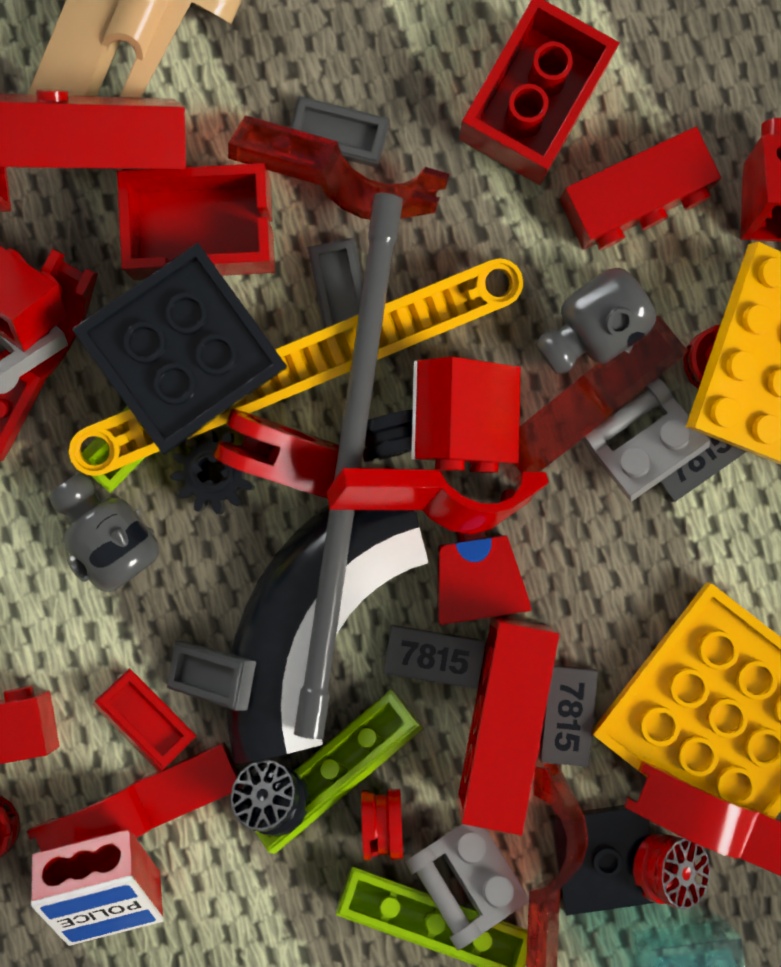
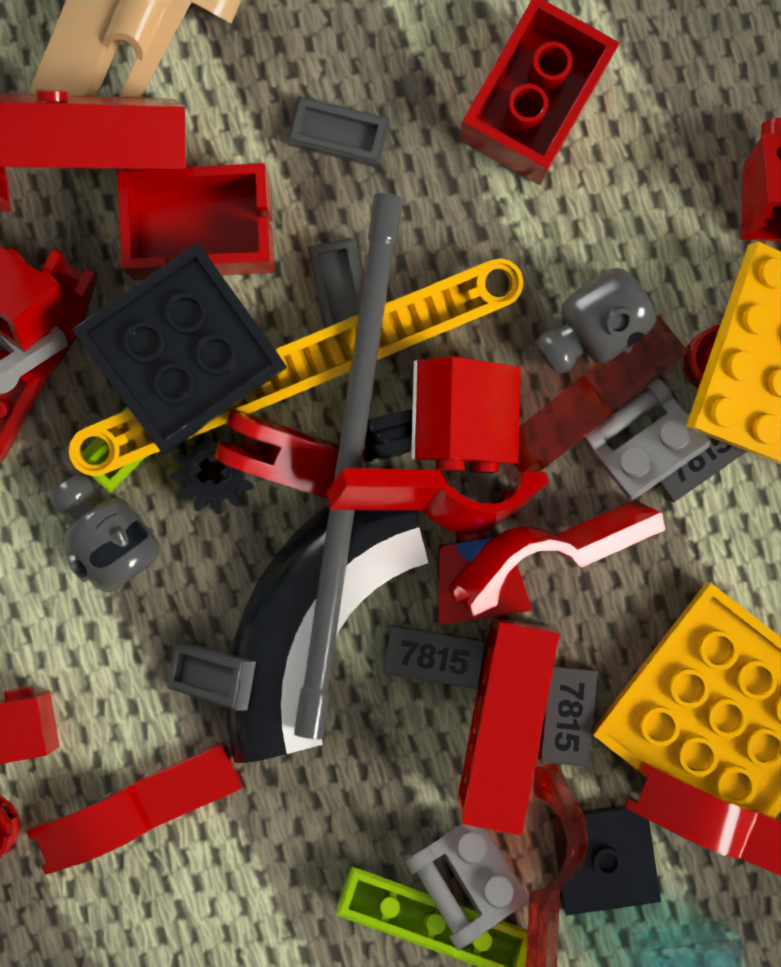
piece [31,829,163,946] -> none
red tile [92,668,196,773] -> none
clear red piece [228,115,450,220] -> none
black wheel [231,760,310,837] -> none
lime brick [255,689,424,854] -> none
red wheel [361,789,403,861] -> none
red brick [559,126,721,251] -> none
red wheel [633,833,711,909] -> none
none -> red piece [450,500,665,616]

